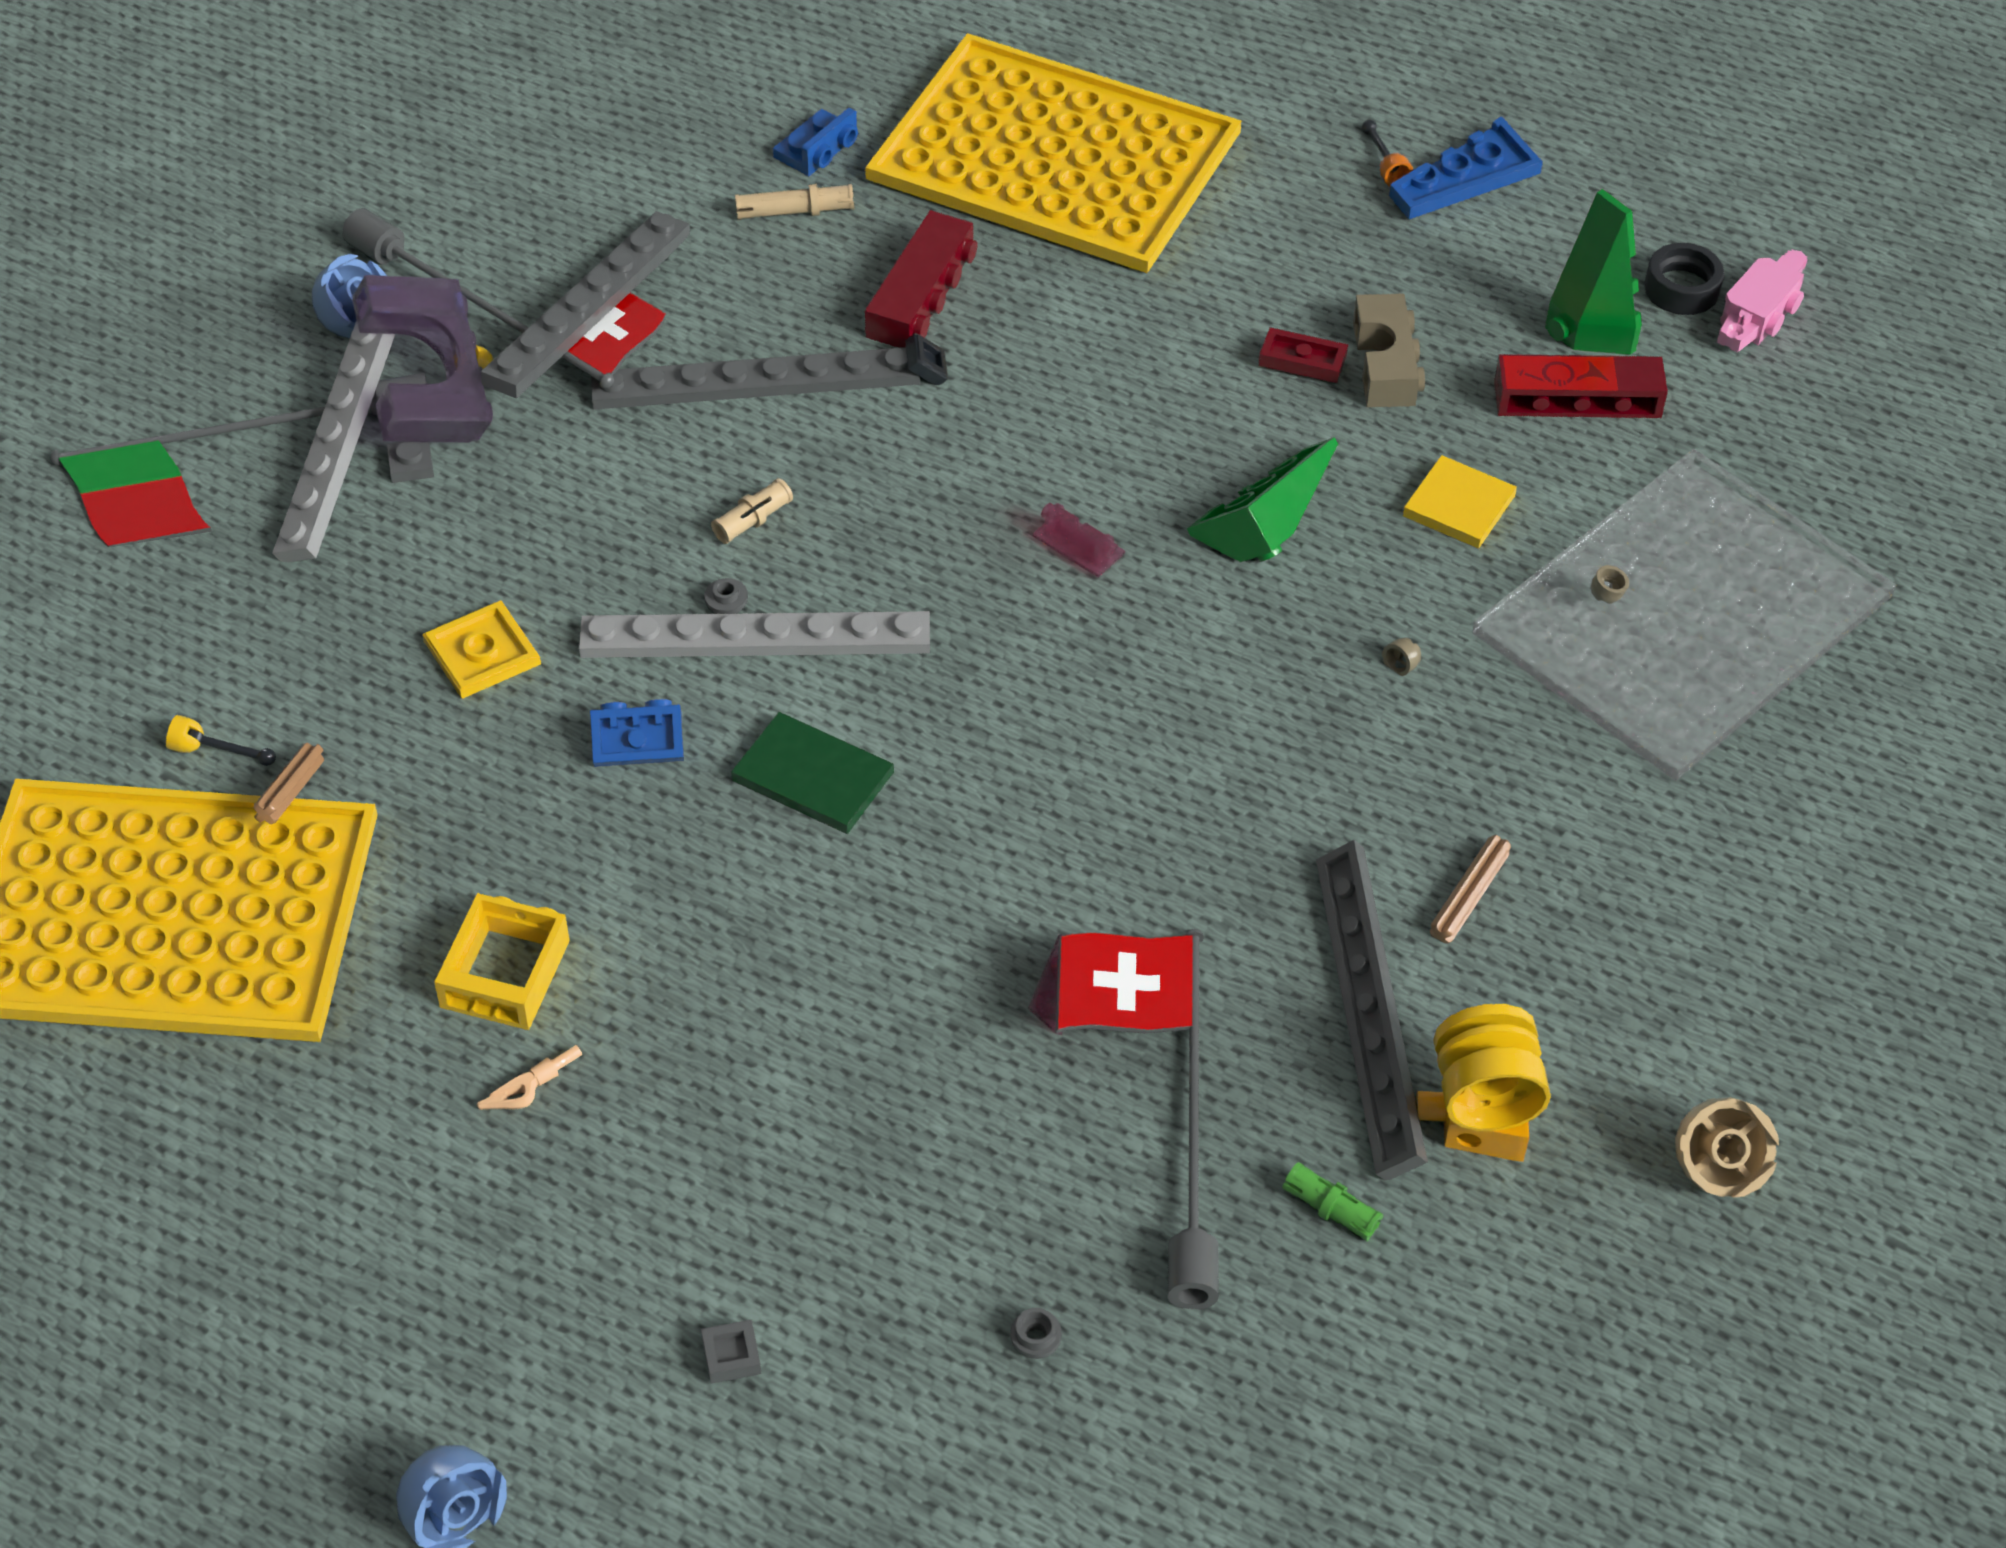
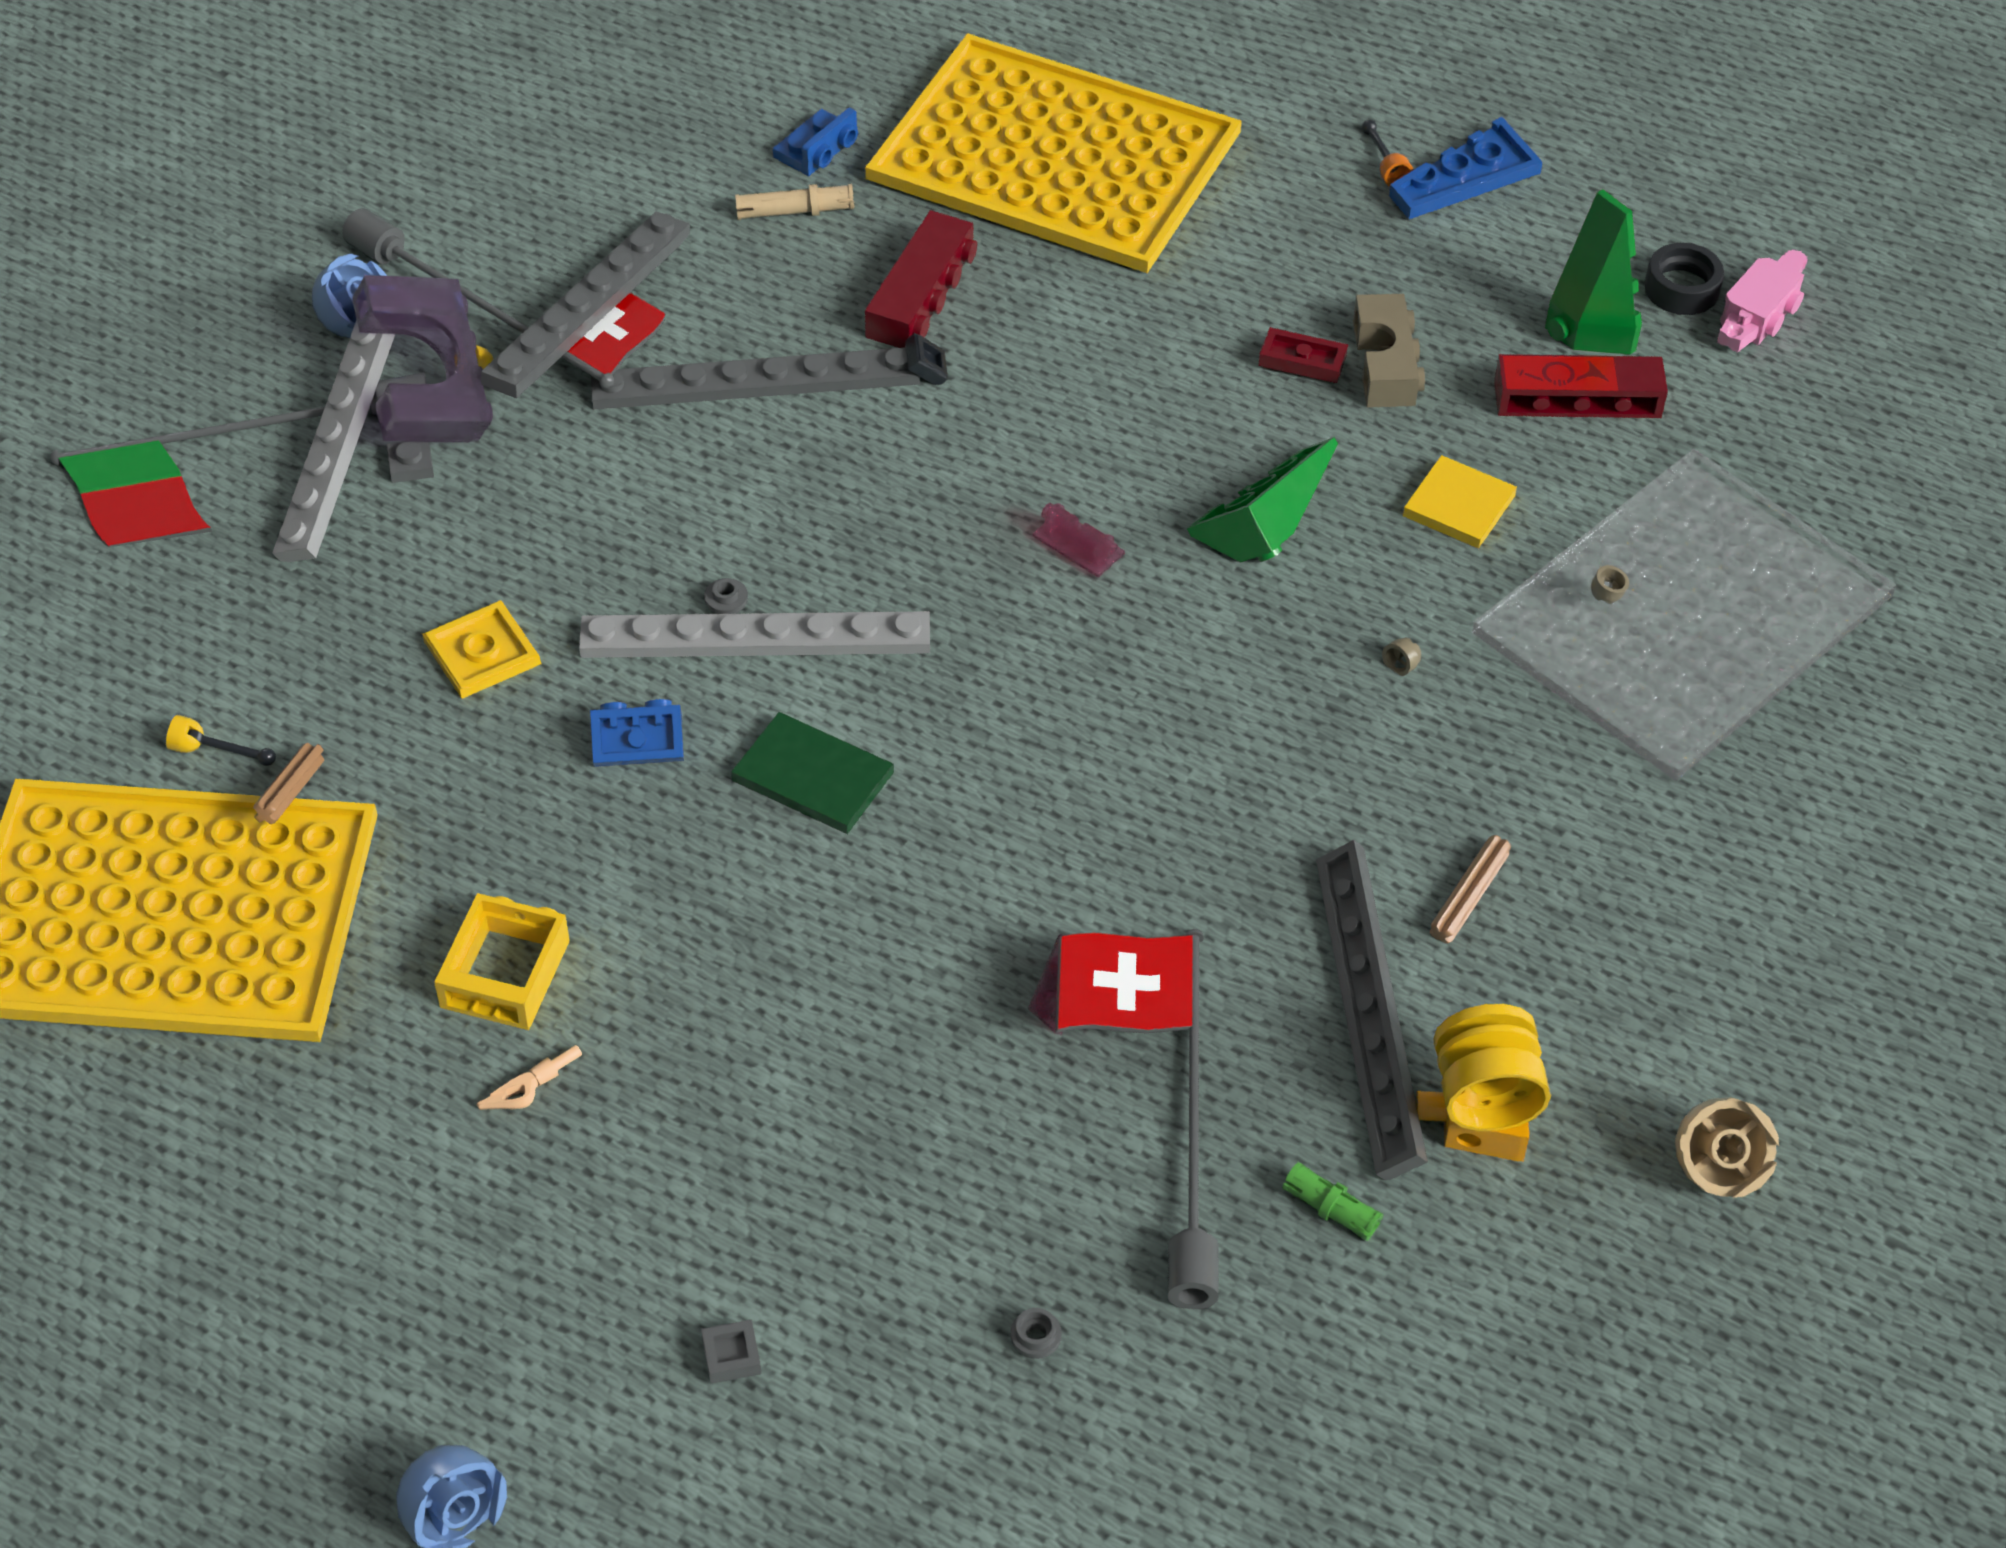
tan pin [711,478,793,544] -> none

